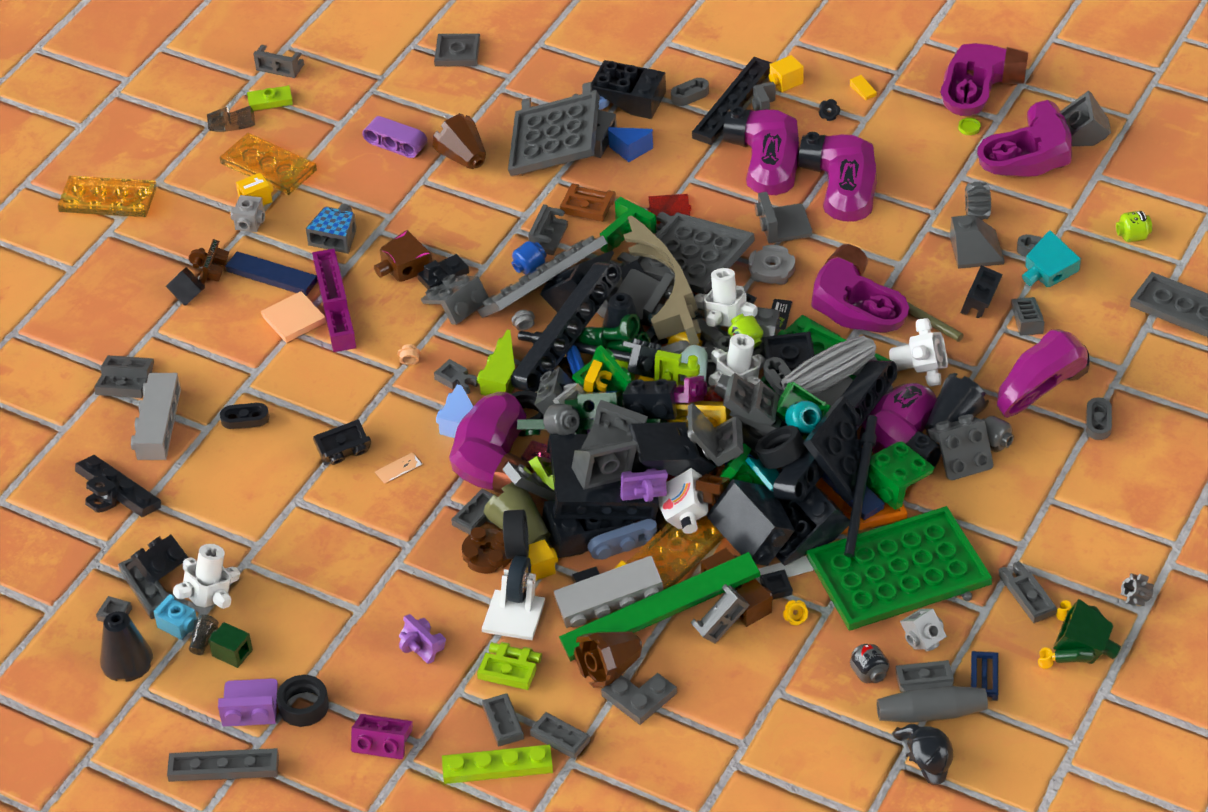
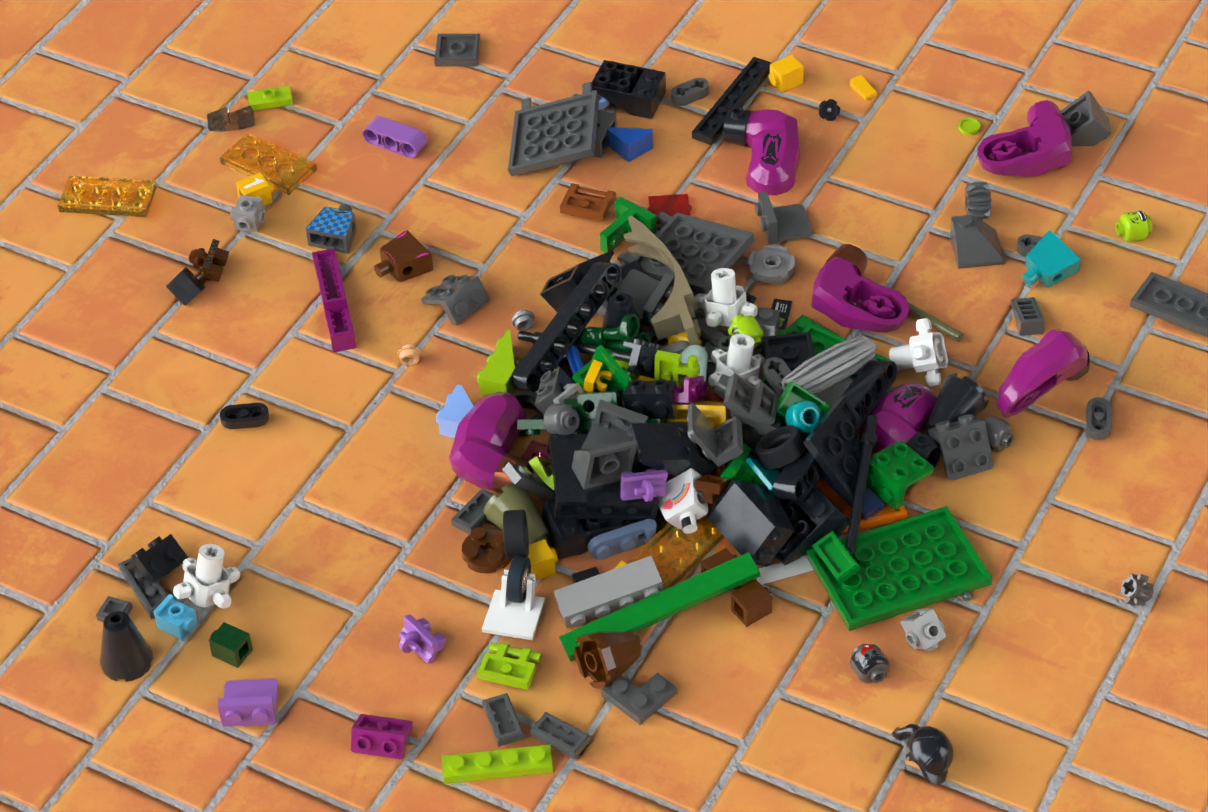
black plate [75,455,161,517] -> none
dark grey slope [94,355,154,398] -> none
light grey brick [131,373,181,460] -> none
dark grey plate [167,748,279,782] -> none
clear smoke cone [189,614,219,655] -> none
dark blue tile [225,251,318,296] -> none
dark grey hinge [253,45,304,78] -> none
light nougat tile [261,291,326,343] -> none
black tyre [277,674,329,727] -> none
black bracket [313,419,371,465] -> none
light nougat sticker [375,453,422,484] -> none
black hinge [417,254,469,290] -> none
reddish brown cone [433,113,486,169] -> none
dark grey plate [434,359,478,394] -> none
dark grey plate [477,235,607,318] -> none
blue head [511,241,547,275] -> none
dark grey hinge [528,204,568,255] -> none
dark grey hinge [691,584,750,644] -> none
dark grey bracket [752,82,776,111] -> none
black tile [760,569,793,600] -> none
yellow plate [783,600,808,625] -> none
magenta piece [798,132,877,221] -> none
dark grey plate [877,660,988,723] -> none
magenta piece [940,43,1028,116] -> none
black hinge [960,265,1003,318] -> none
dark blue tile [971,651,998,701] -> none
dark grey hinge [998,561,1057,623] -> none
dark green torso [1038,599,1121,669] -> none
none -> green tile [812,530,861,584]

